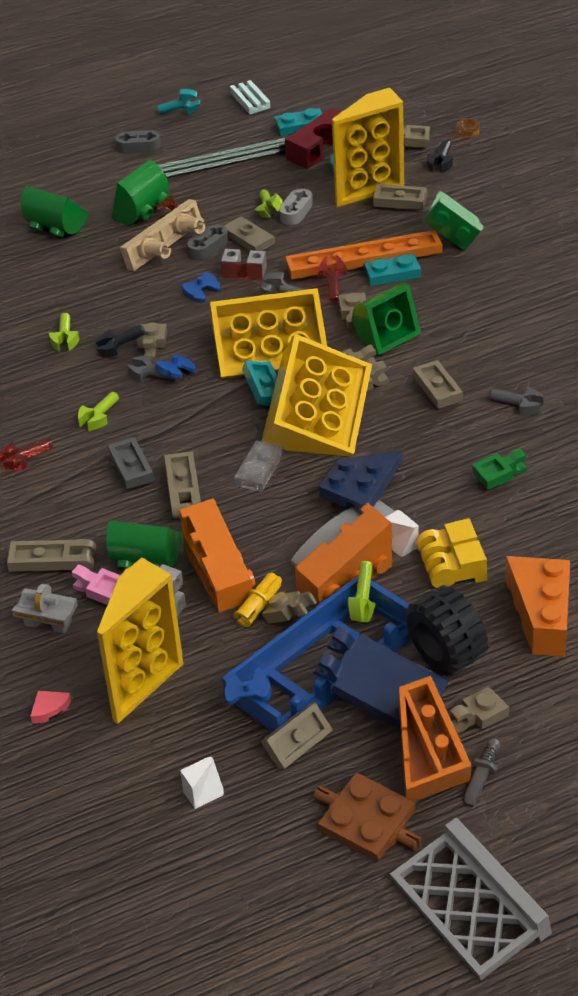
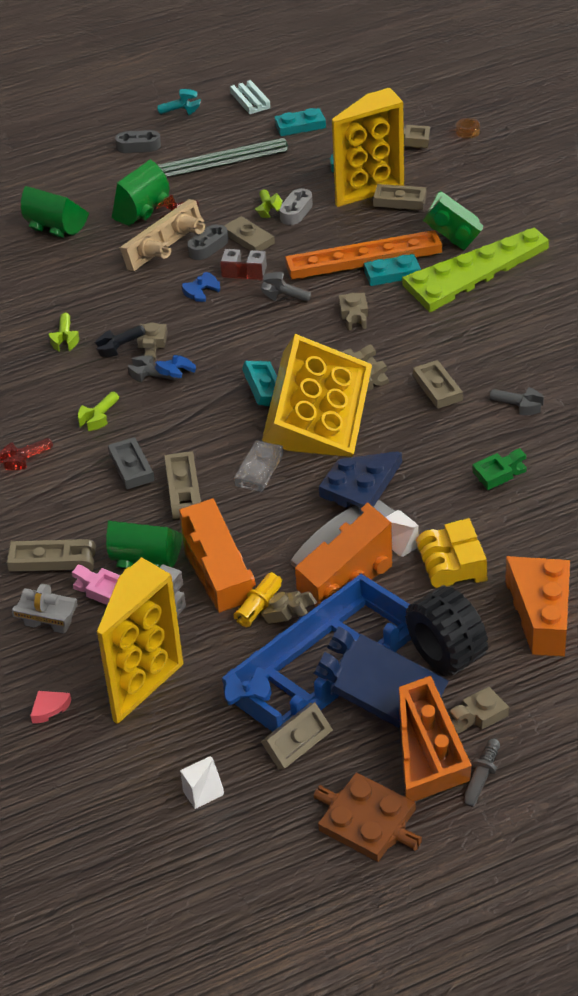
yellow slope [210,288,327,379] -> none
dark red arch [285,108,341,169] -> none
clear red bar [318,255,347,302] -> none
lime bar [348,561,376,623] -> none
green brick [352,283,421,355] -> none
light grey fence [390,817,552,981] -> none
black bar [427,140,453,173] -> none
none -> lime wing [402,227,549,312]

